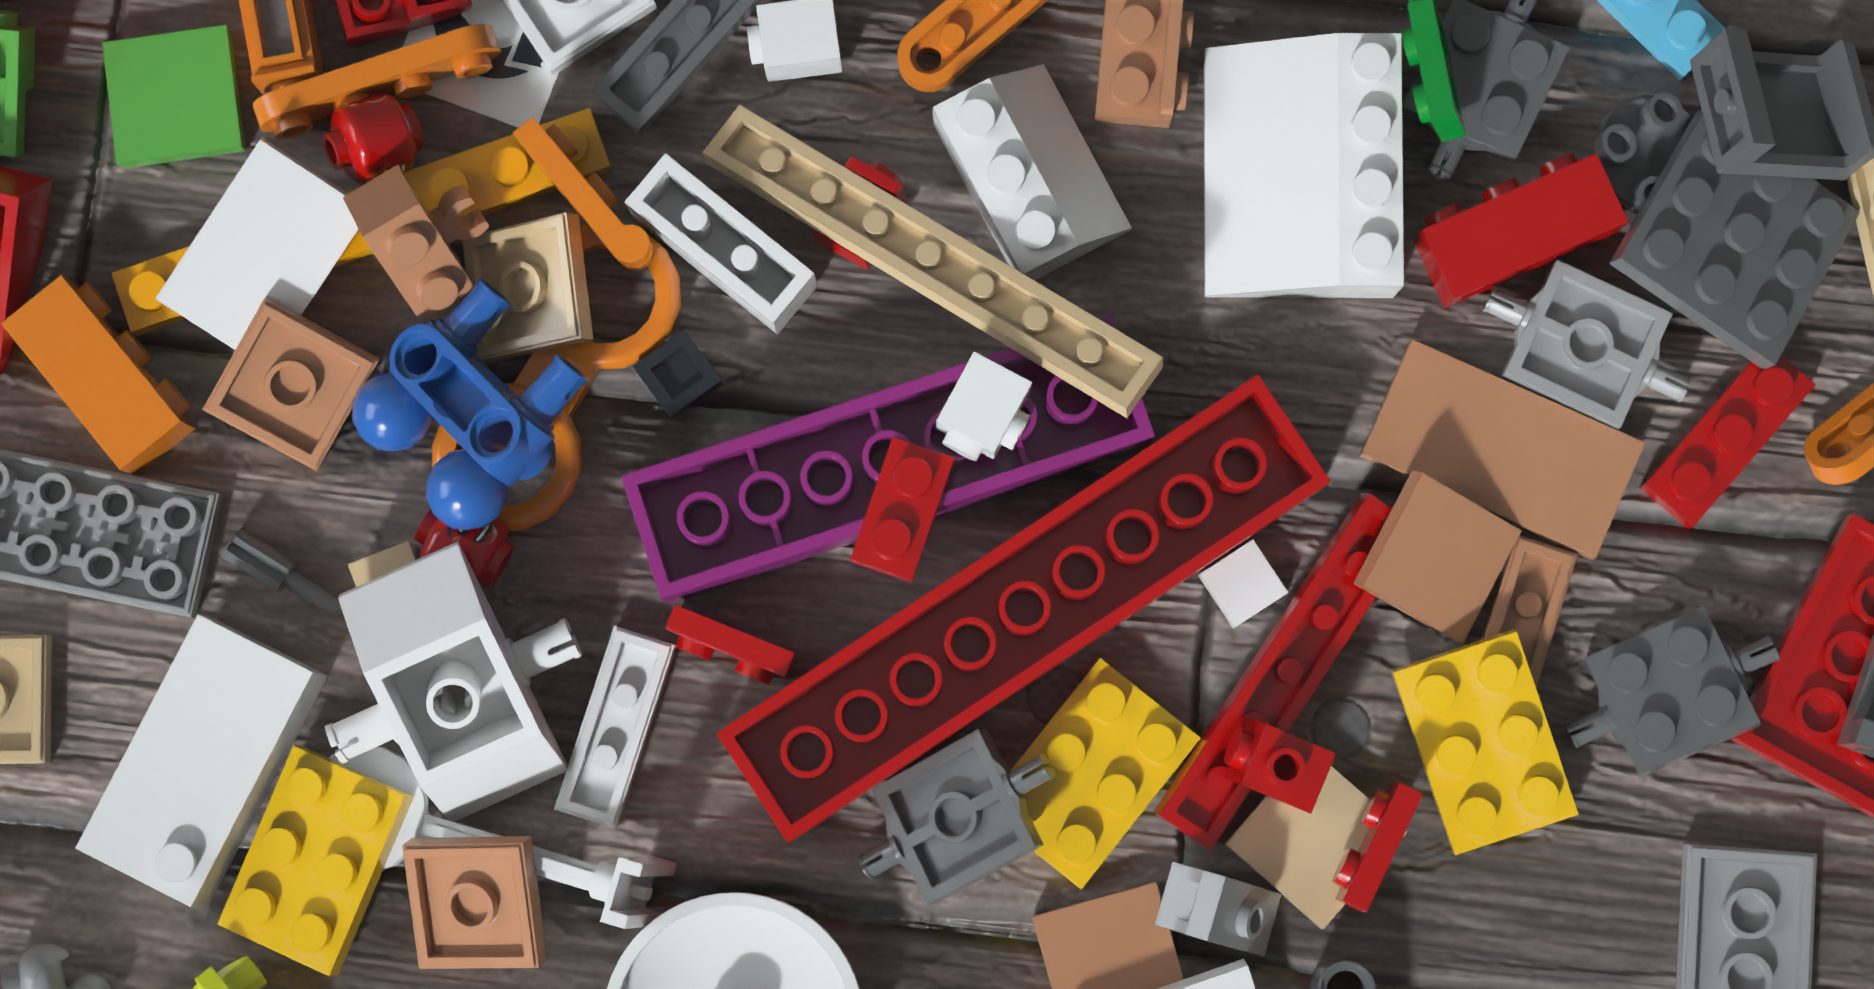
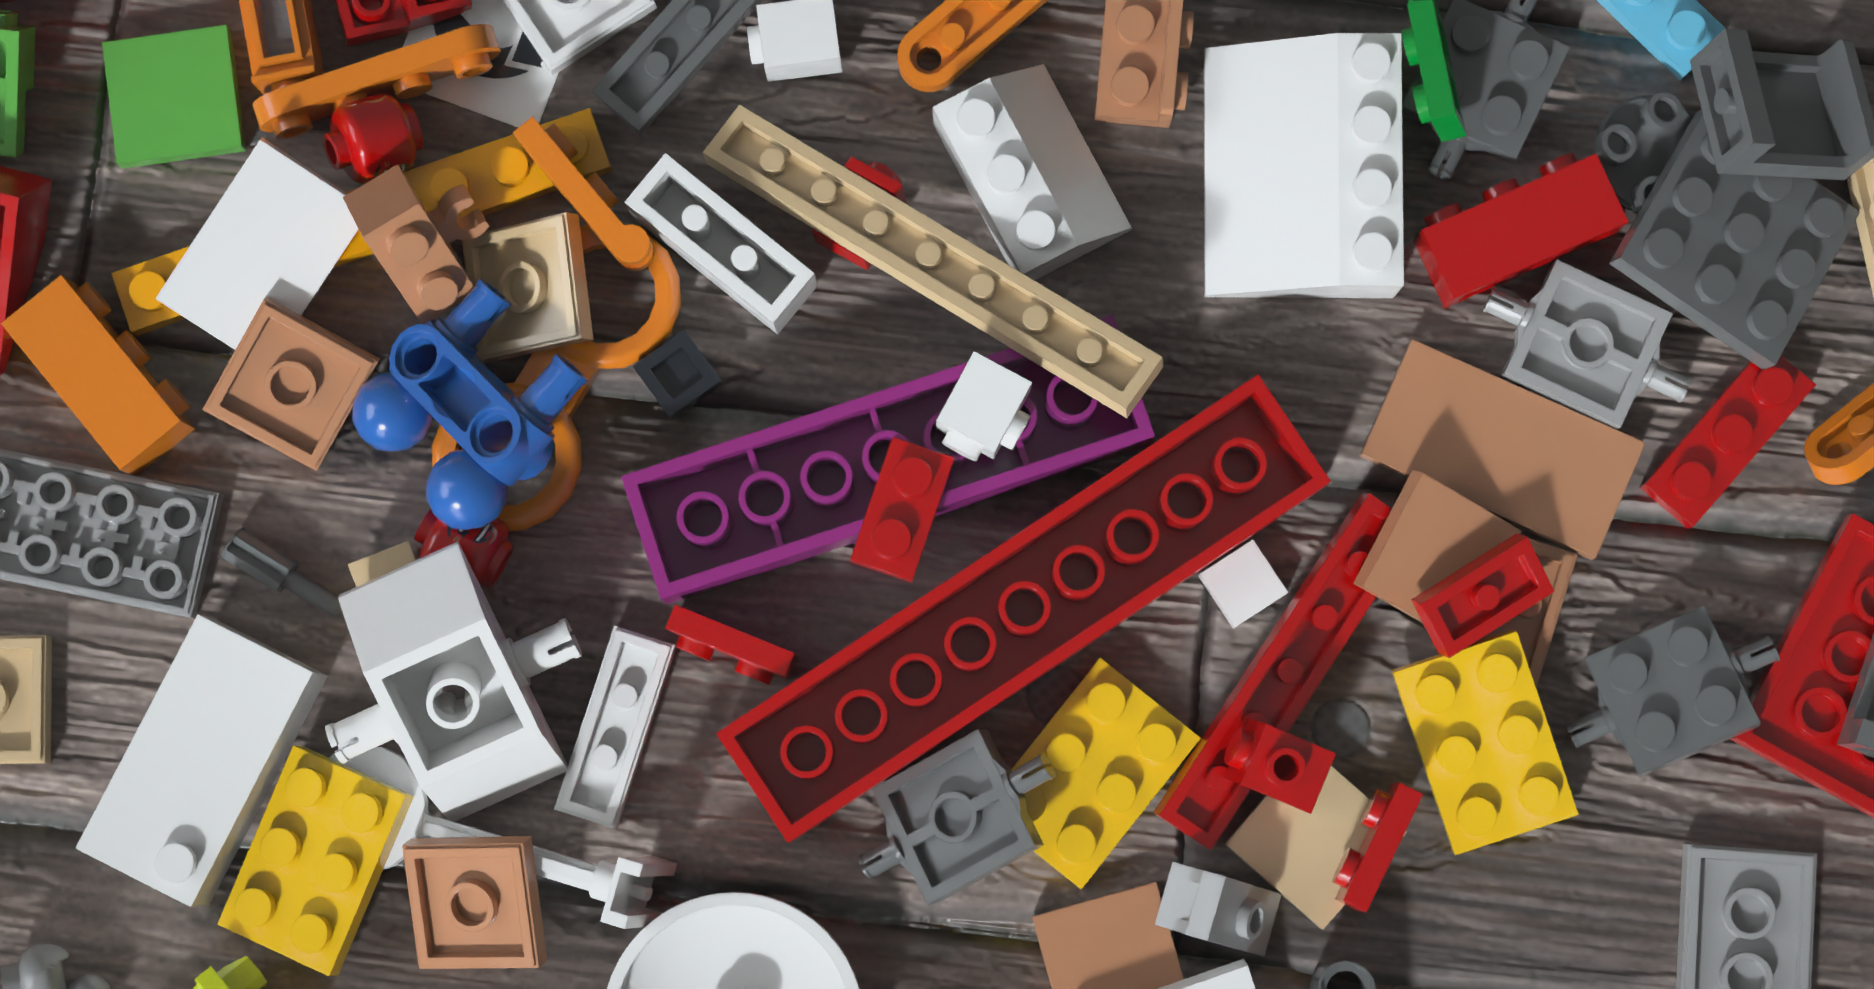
none -> red plate [1411,533,1555,658]

